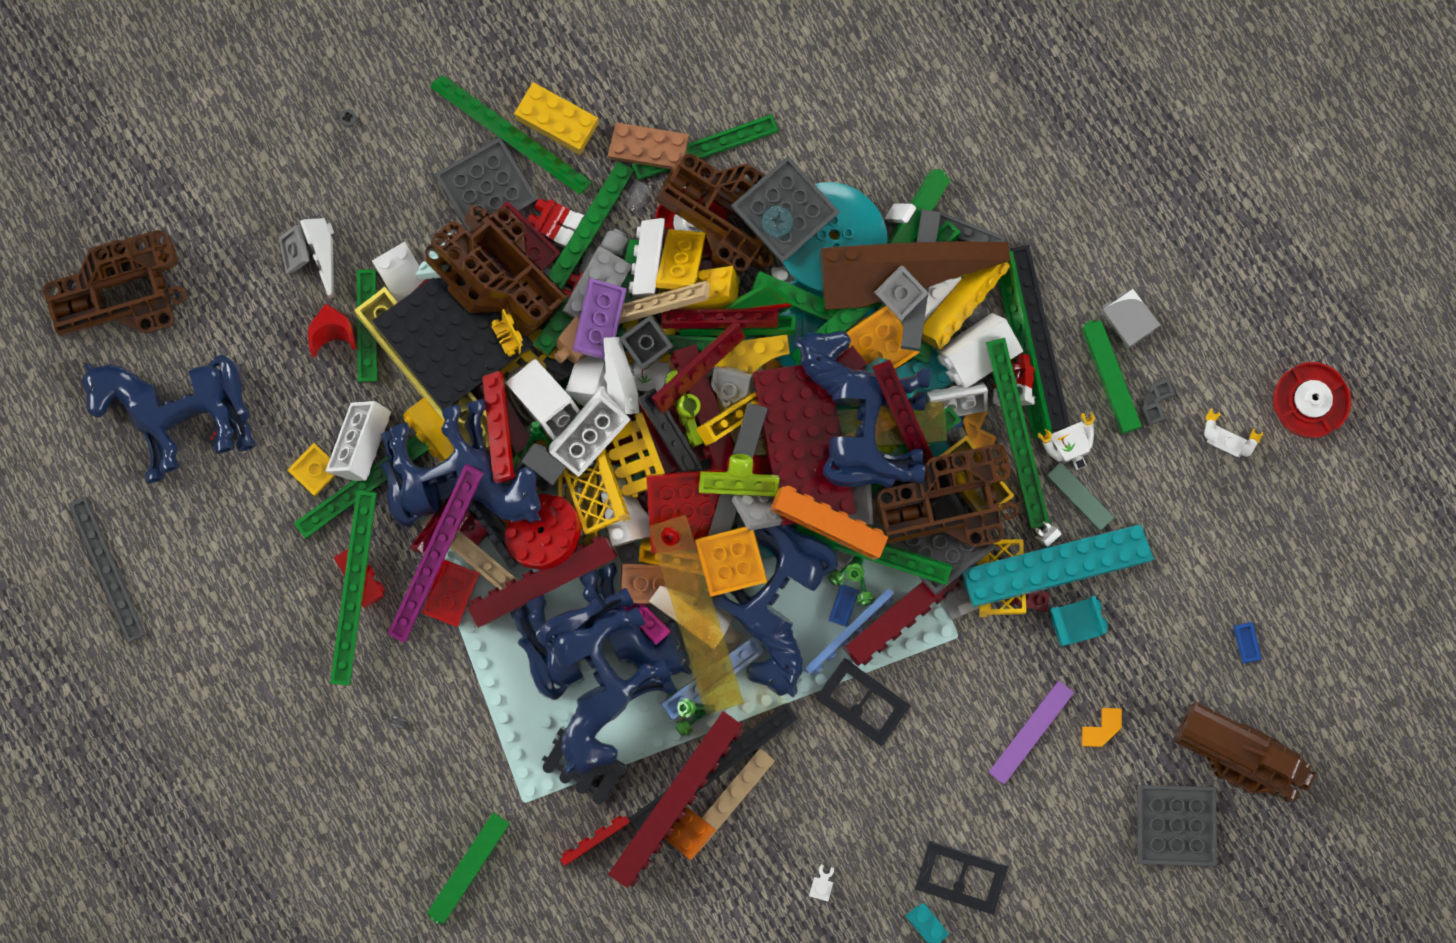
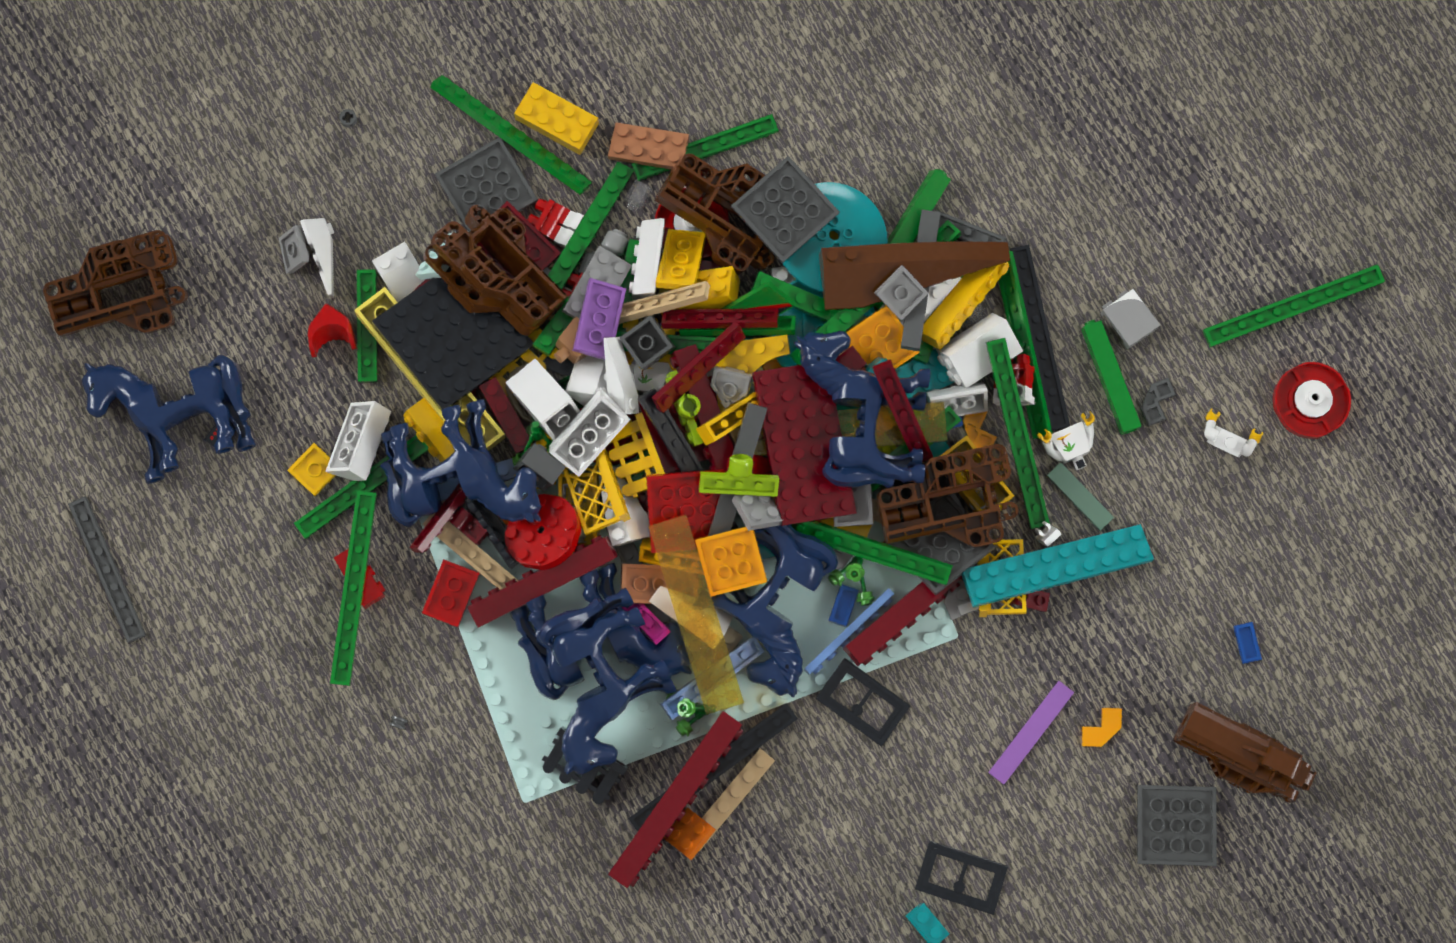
magenta plate [388,464,484,643] -> none
green brick [427,812,510,925] -> none
red plate [482,371,514,483] -> none
yellow hinge [491,309,523,356] -> none
red plate [560,815,630,866] -> none
red plate [661,527,681,546] -> none
clear light blue gear [762,206,793,237] -> none
orange brick [770,486,888,560] -> none
white plate [809,865,834,901] -> none
white tile [884,204,916,223] -> none
teal panel [1049,596,1108,648] -> none
none -> green plate [1203,264,1385,348]

